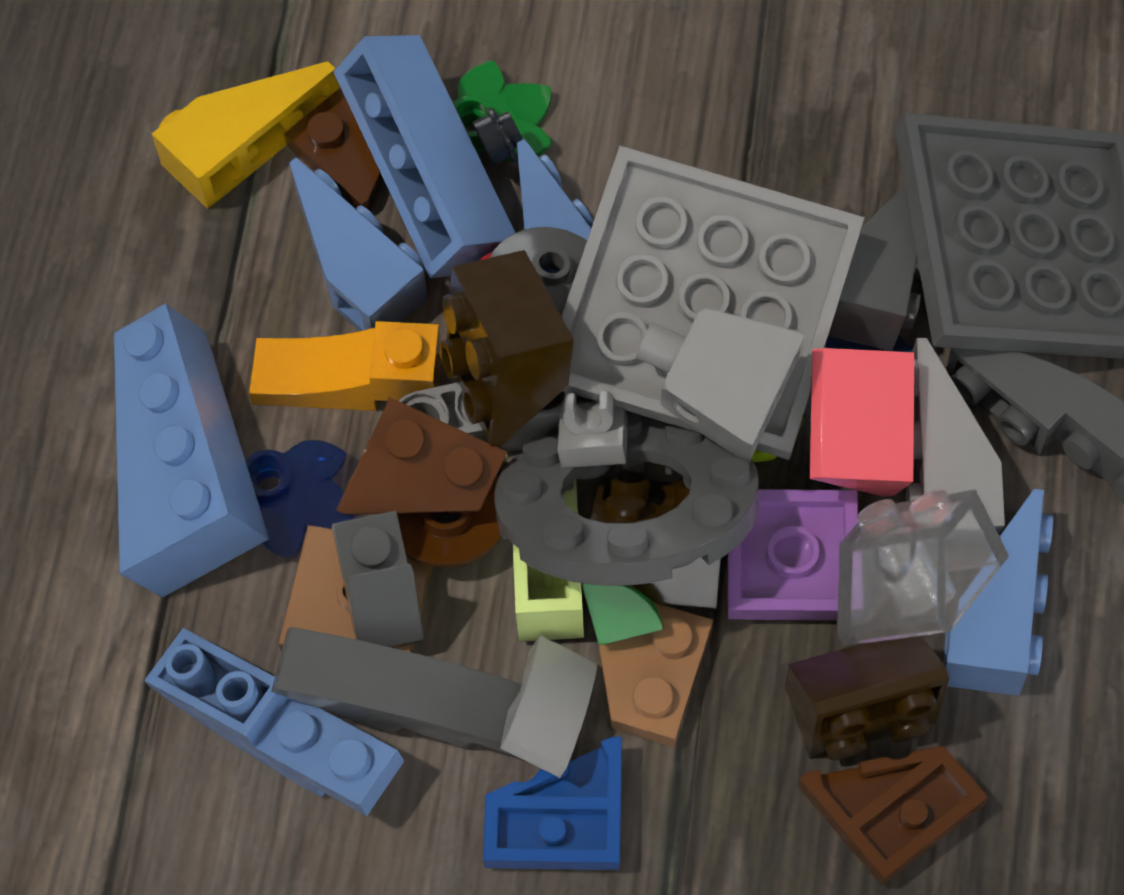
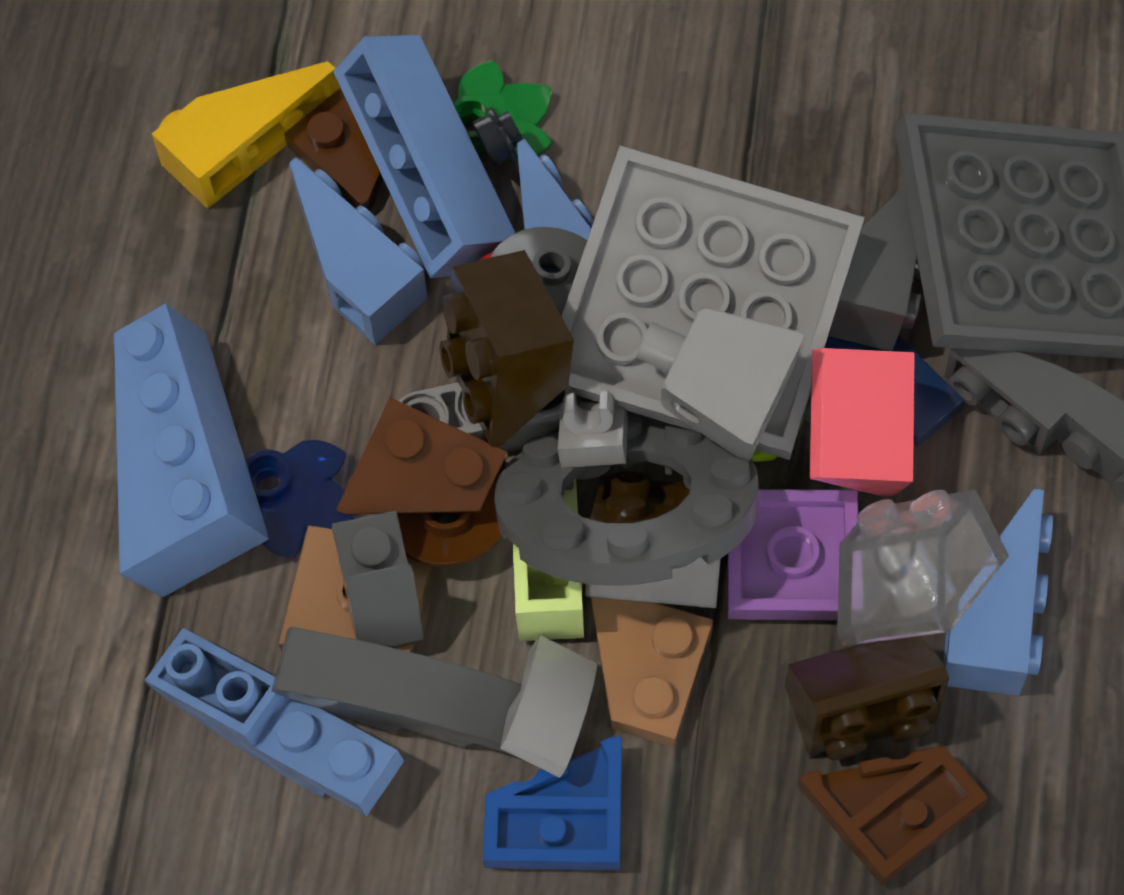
light orange slope [249,321,441,411] -> none
green tile [582,583,664,646] -> none
light grey slope [906,338,1005,541] -> none

